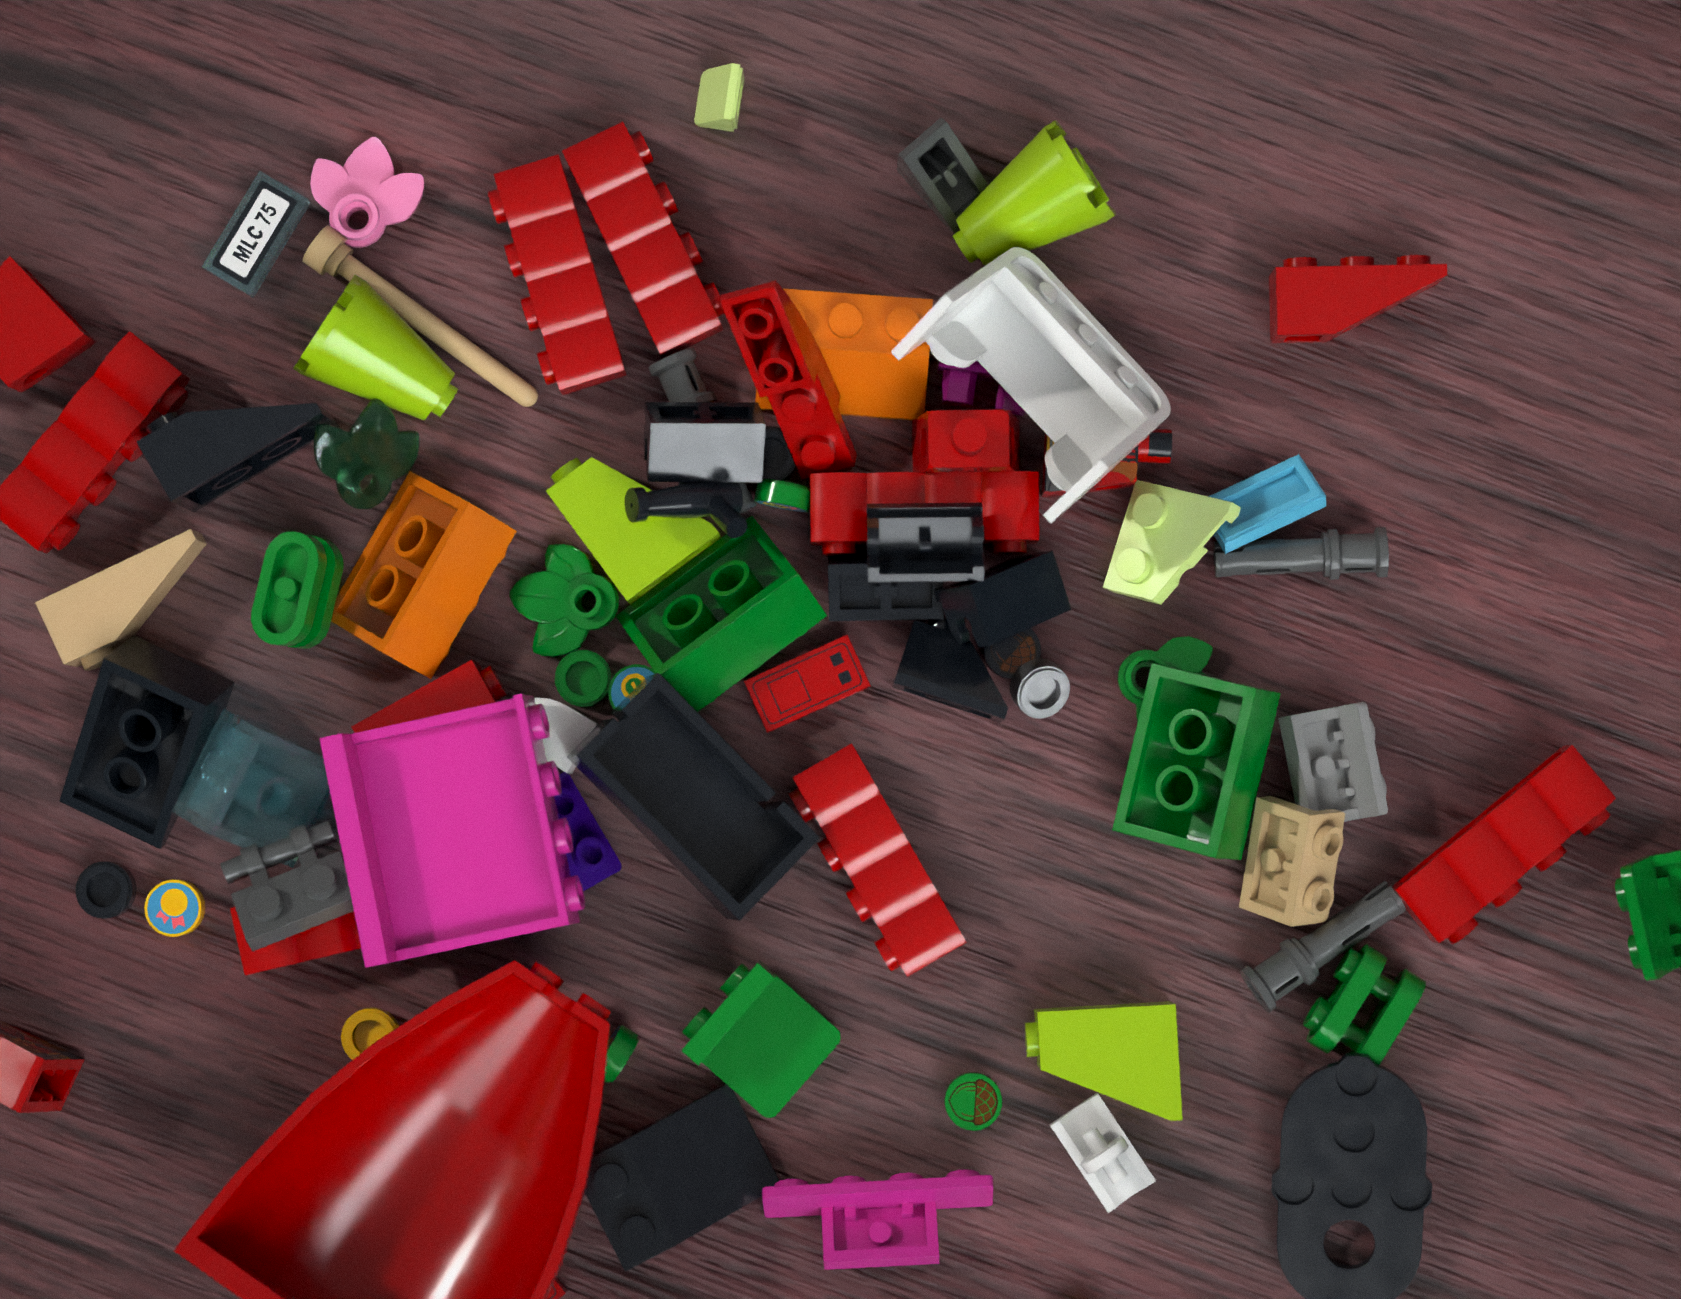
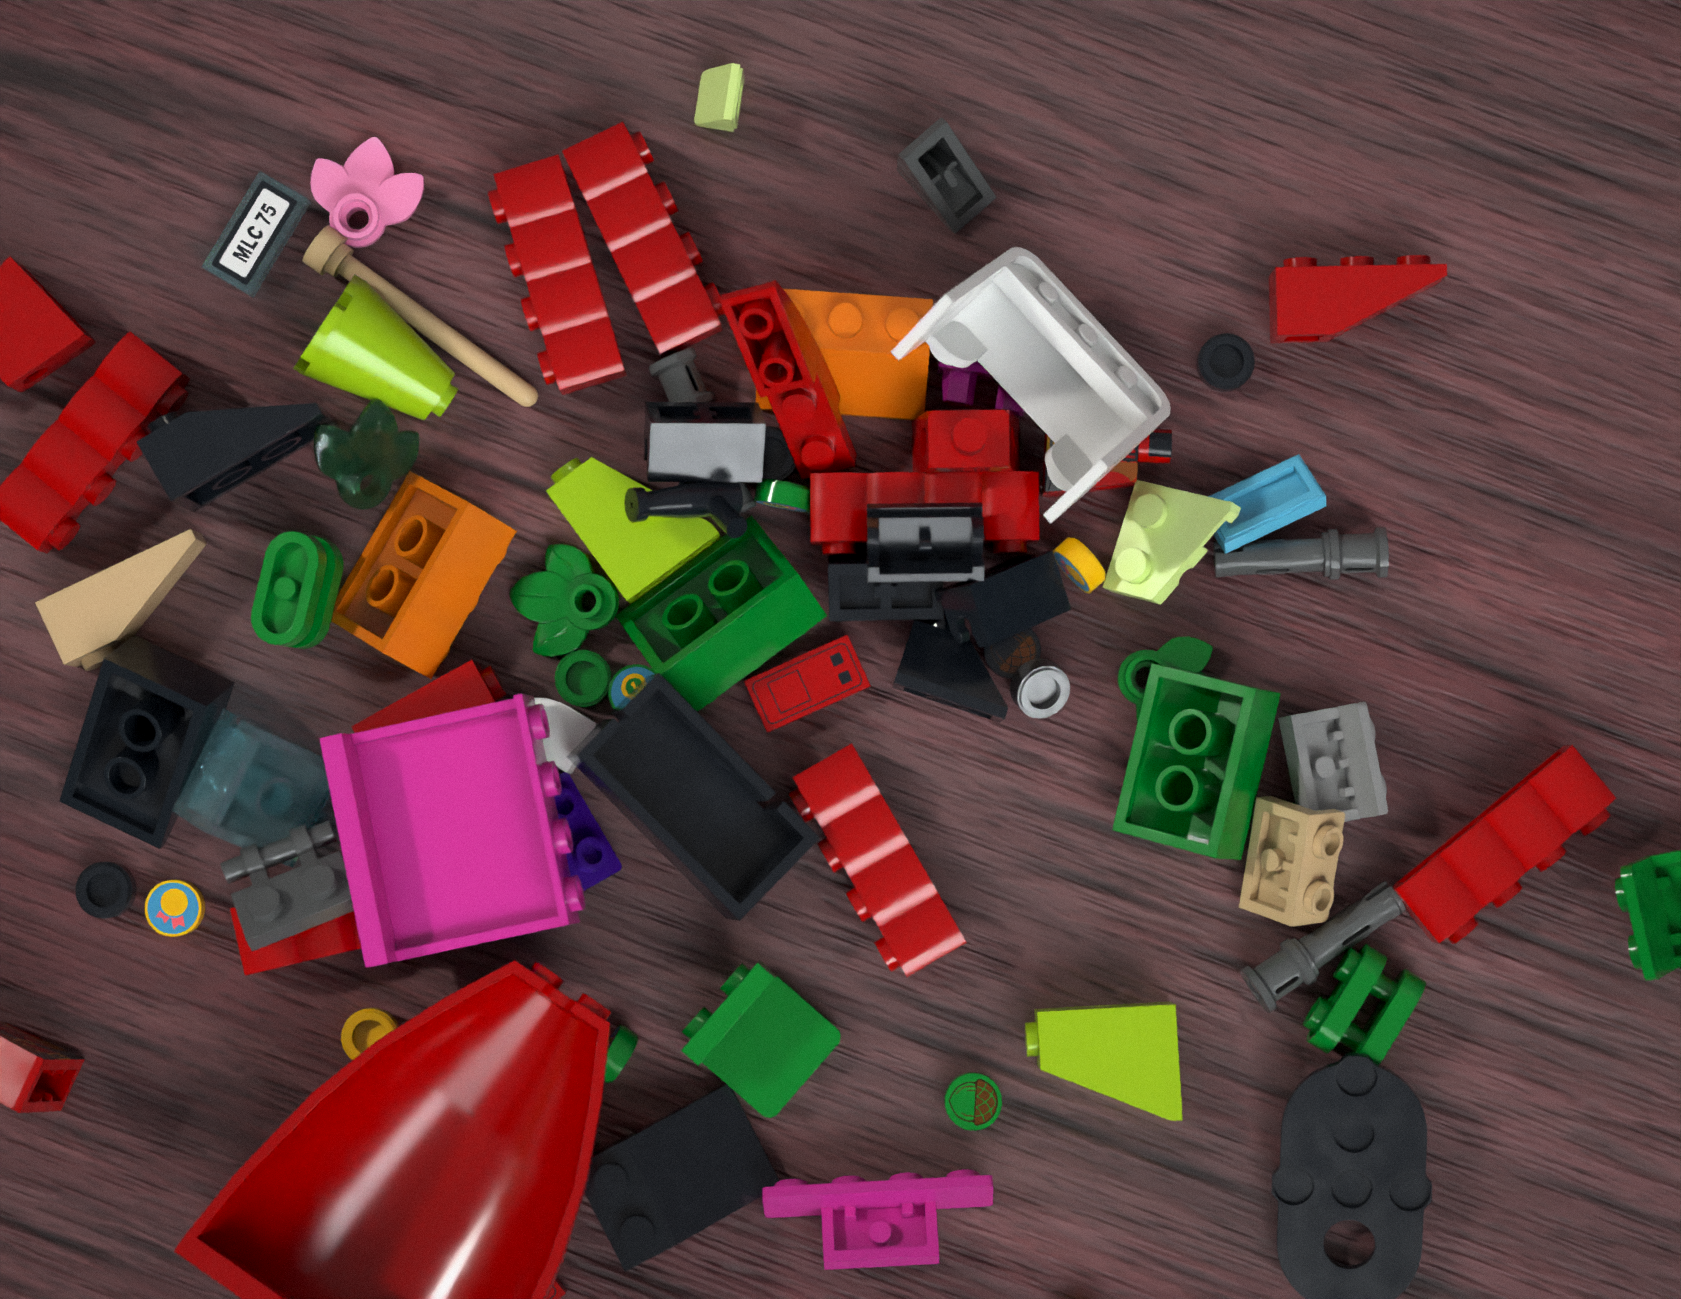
lime cone [953,120,1116,266] -> none
white hips [1049,1093,1156,1213] -> none
none -> yellow tile [1053,537,1106,594]
none -> black tile [1196,333,1255,392]

